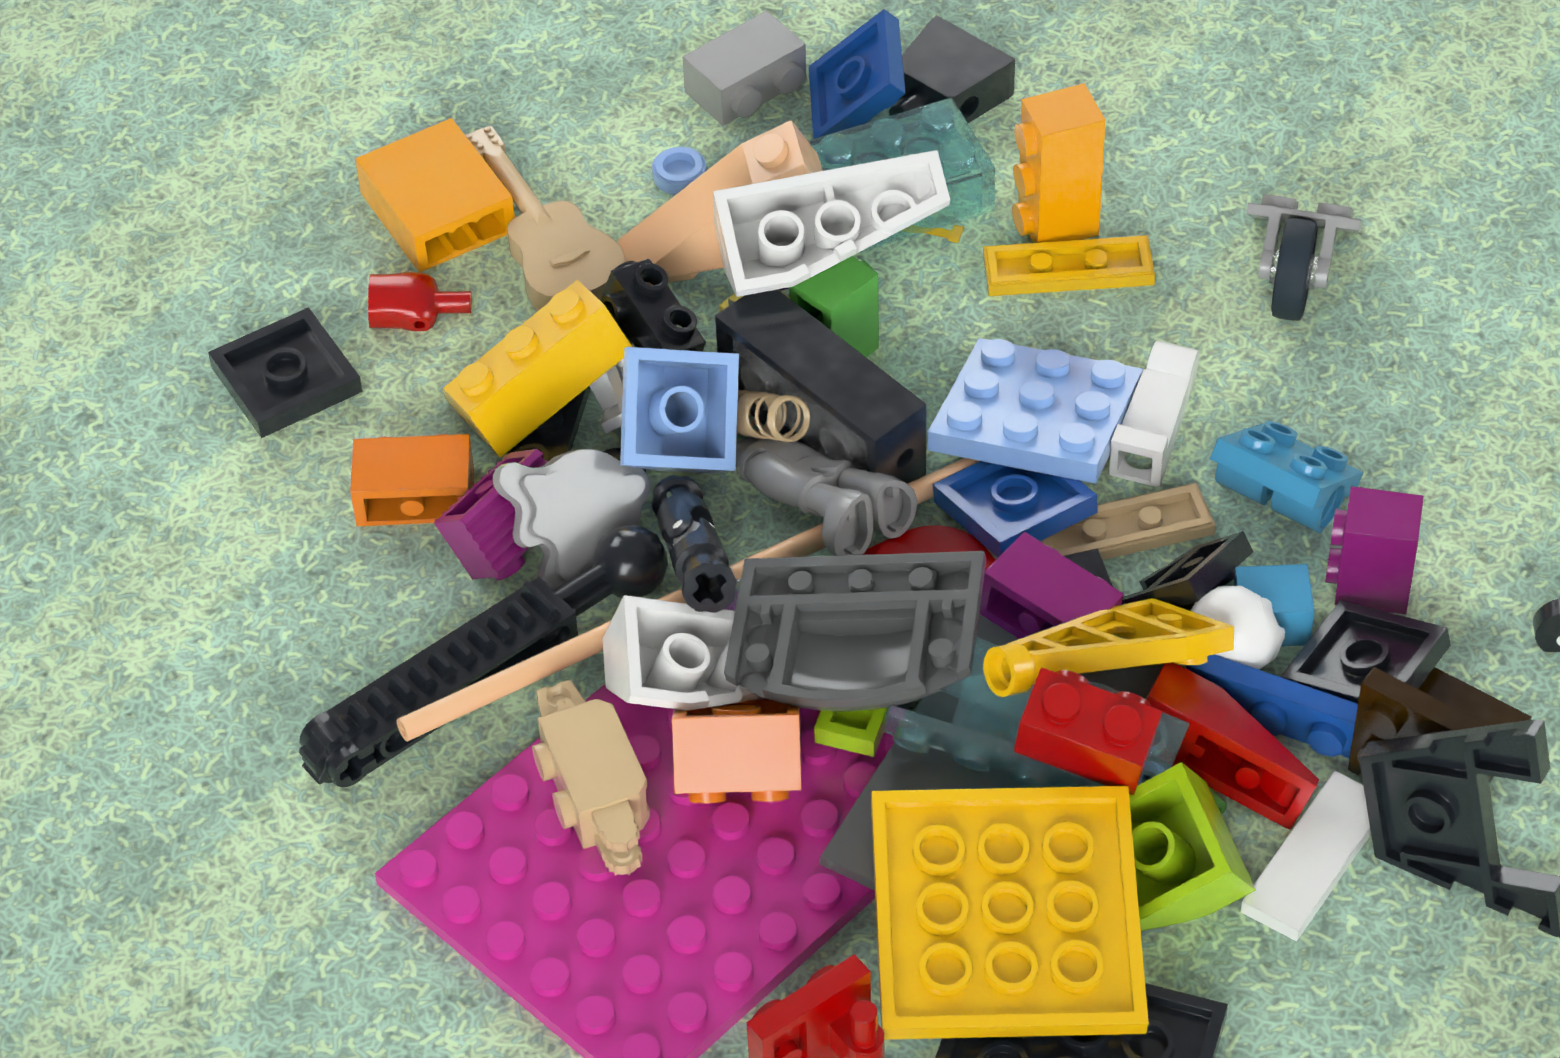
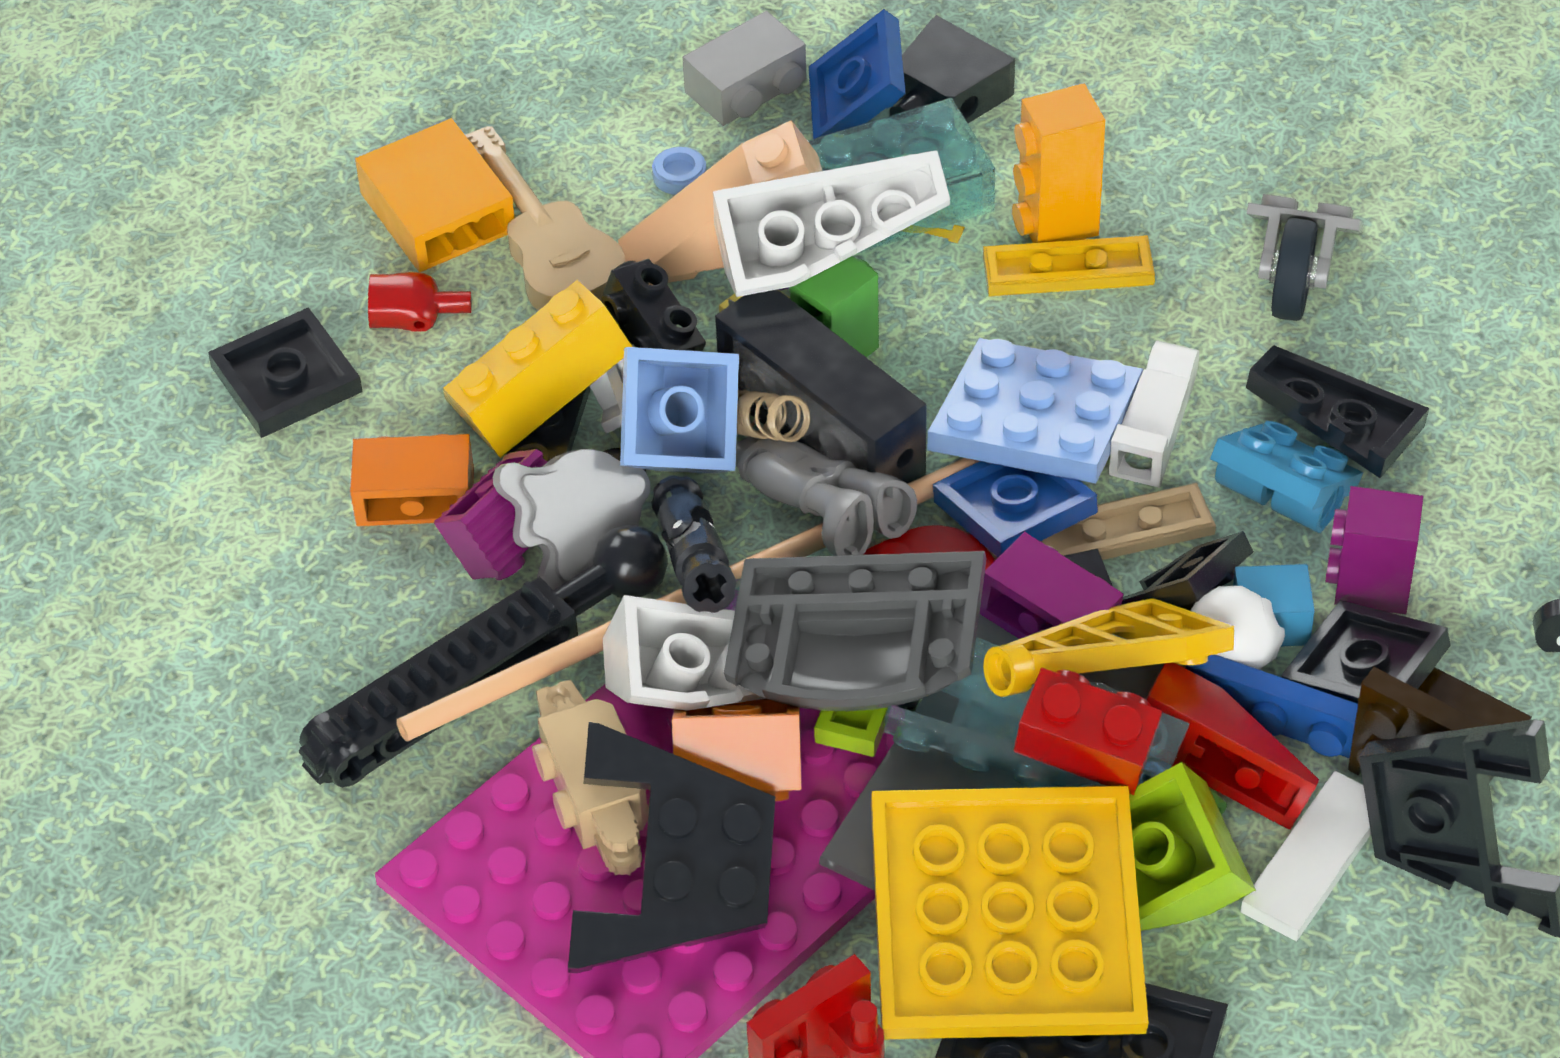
none -> black wing [568,722,776,973]
none -> black wing [1246,345,1429,478]

